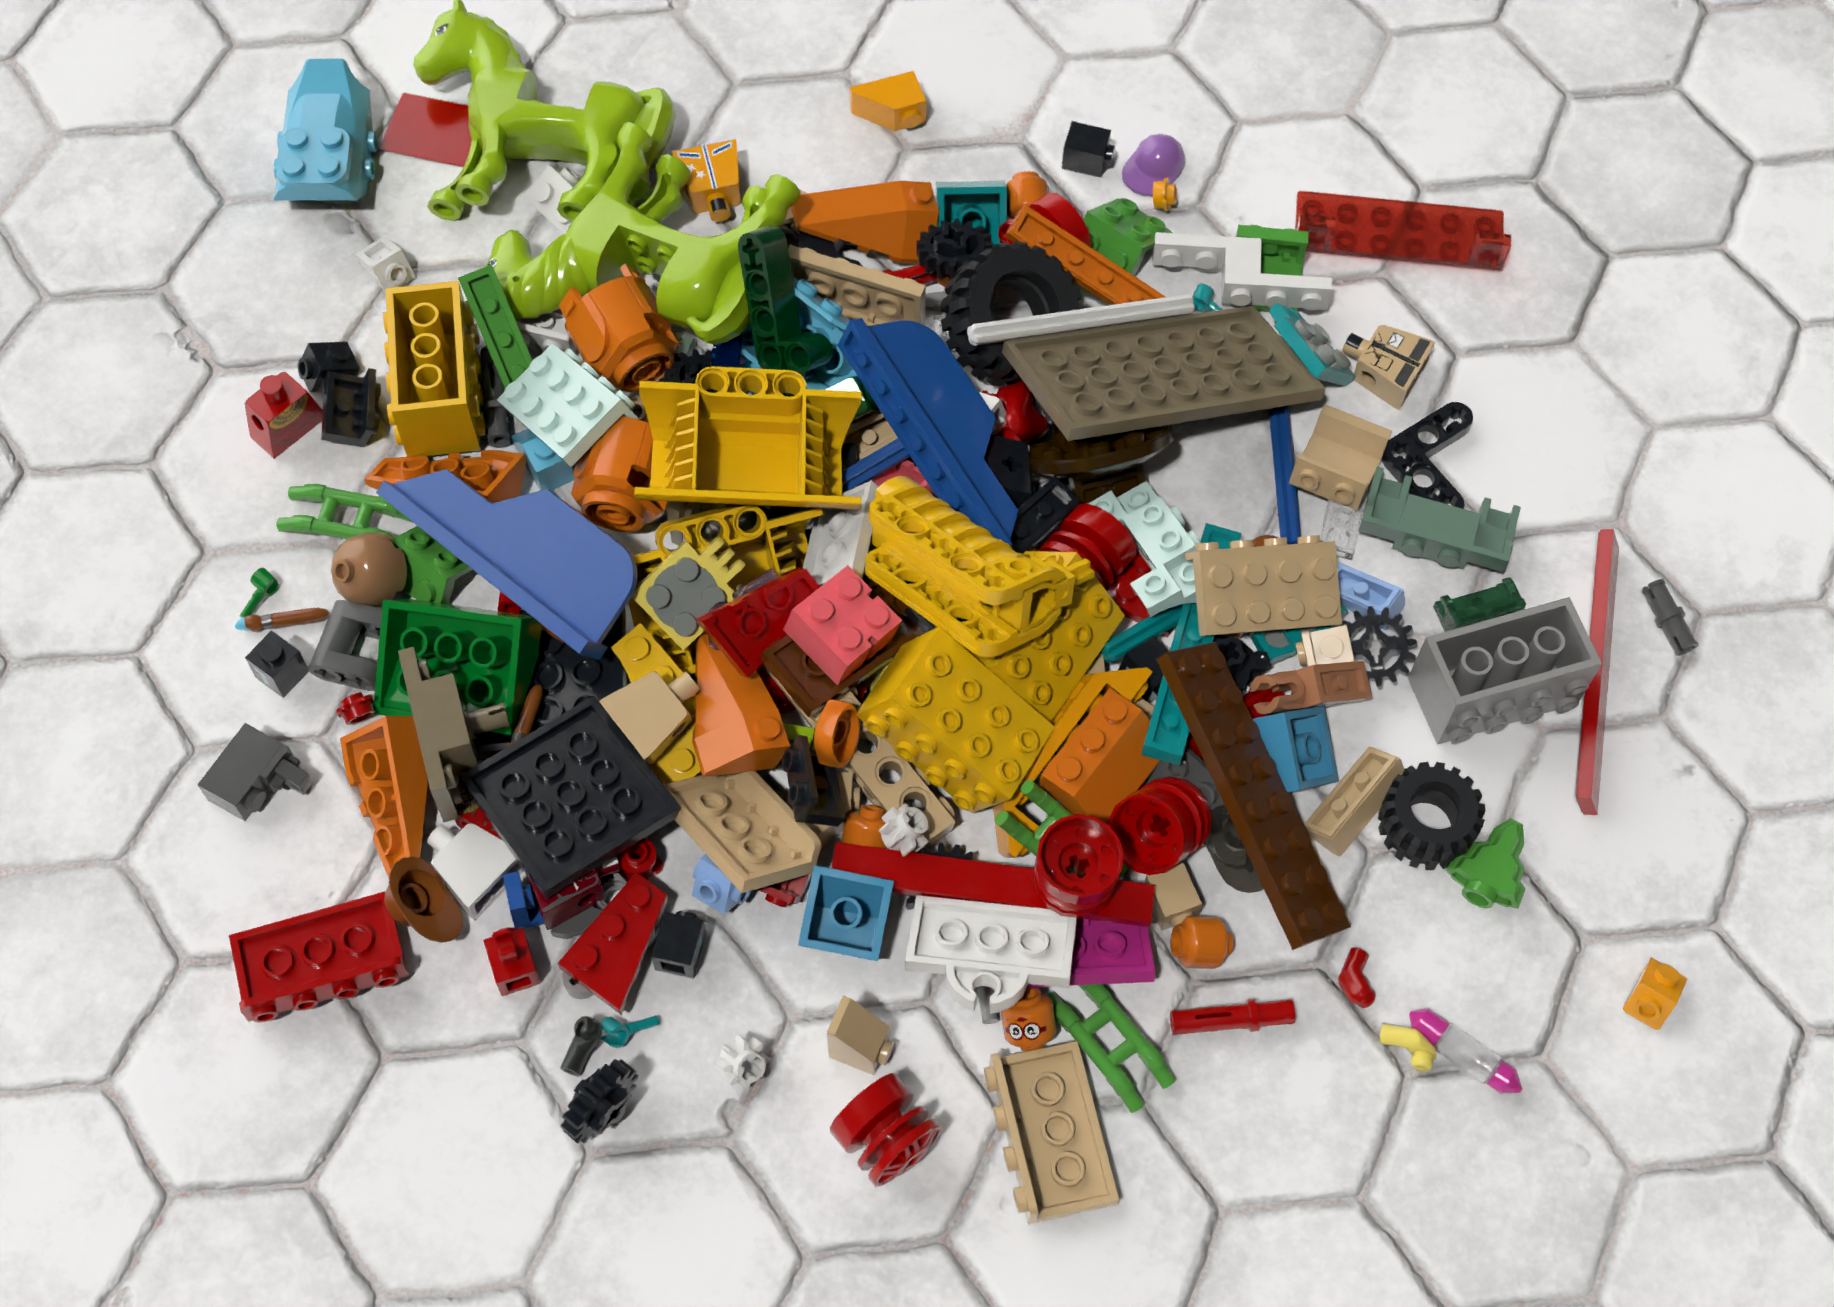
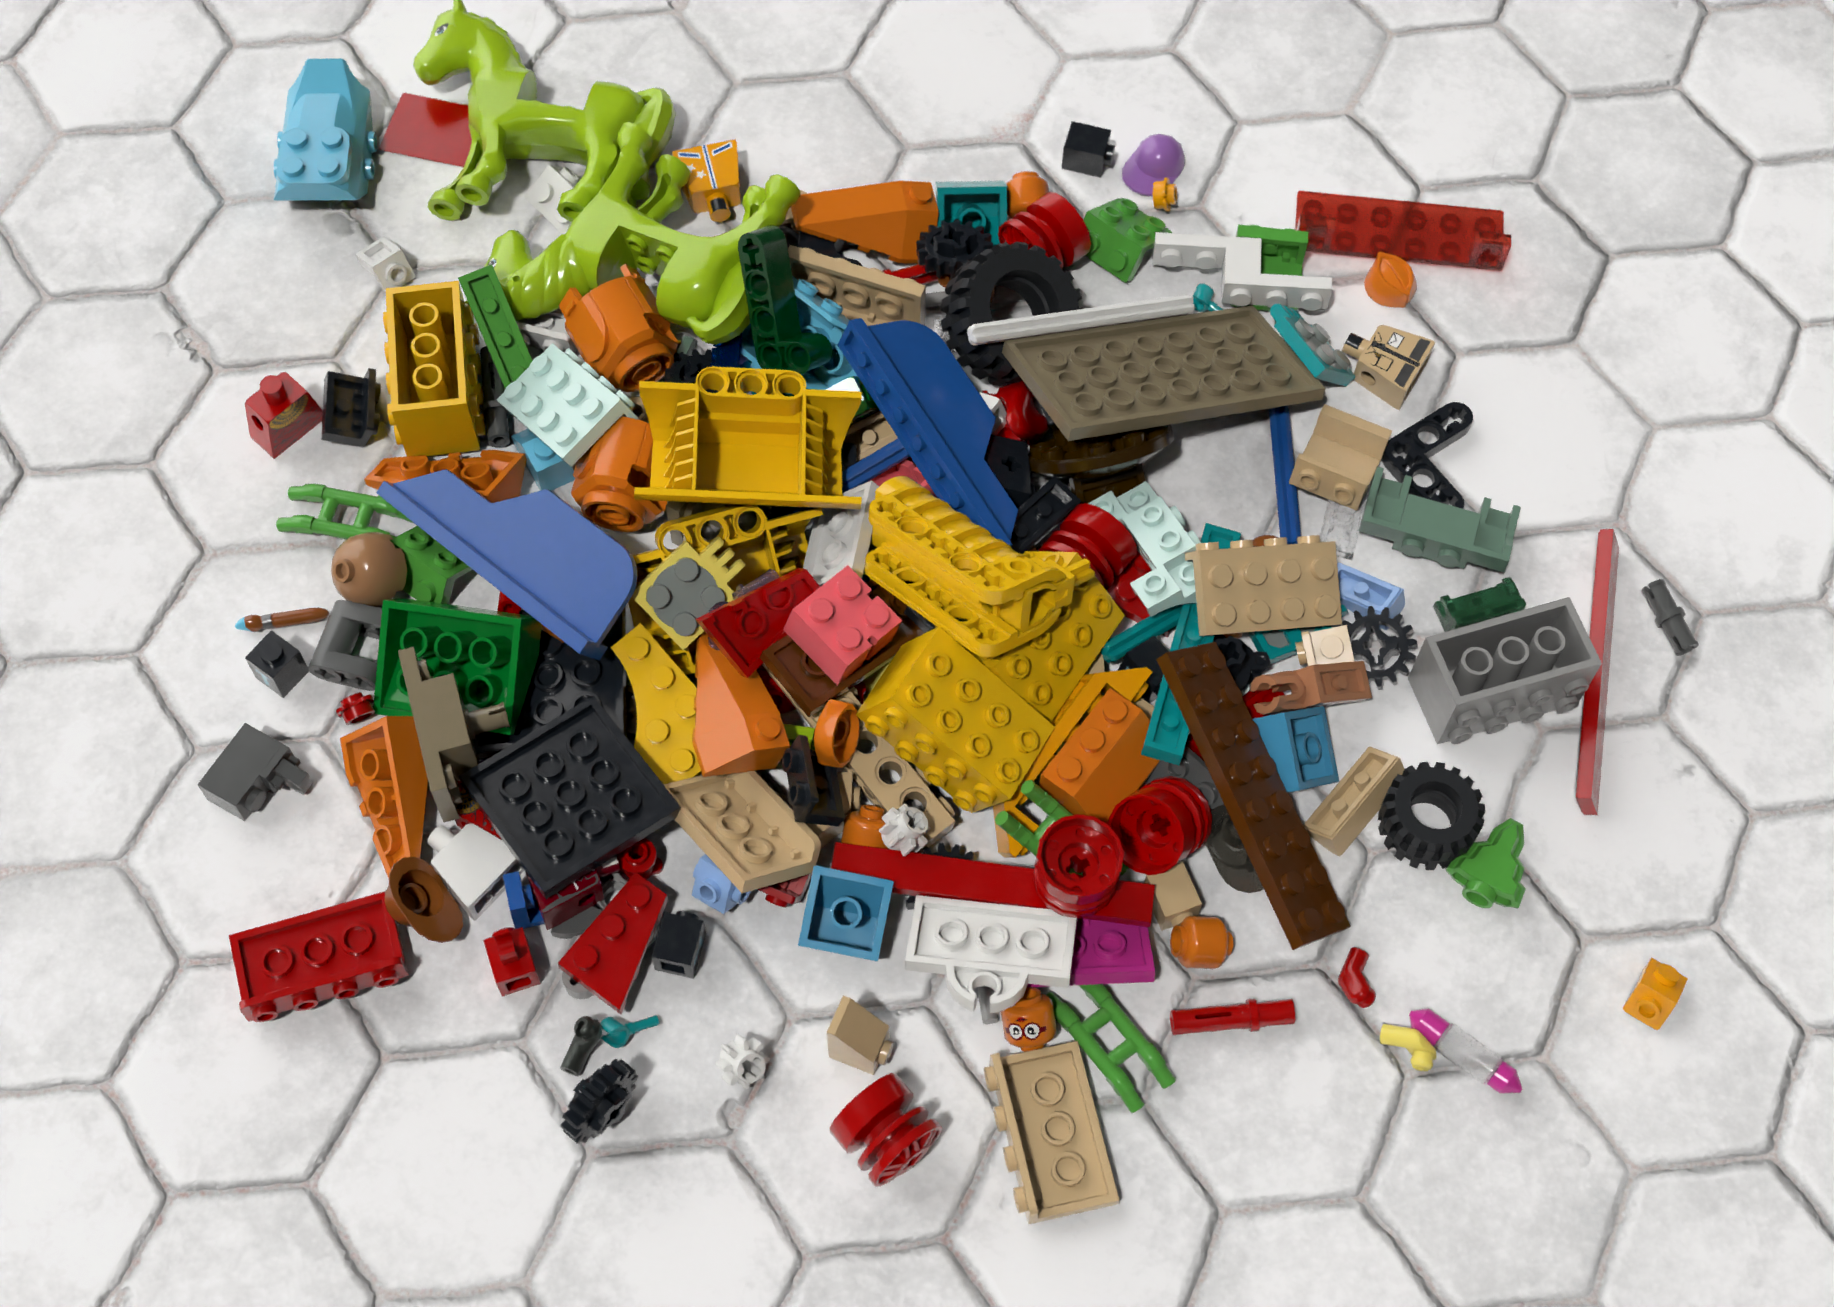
green hand [239,568,279,618] -> none
black bracket [298,341,360,392] -> none
dark orange piece [509,684,543,746] -> none
tan torso [599,671,700,766] -> none
light orange slope [849,71,927,131] -> none
orange tile [1004,204,1191,314] -> none
none -> orange hat [1364,252,1417,308]

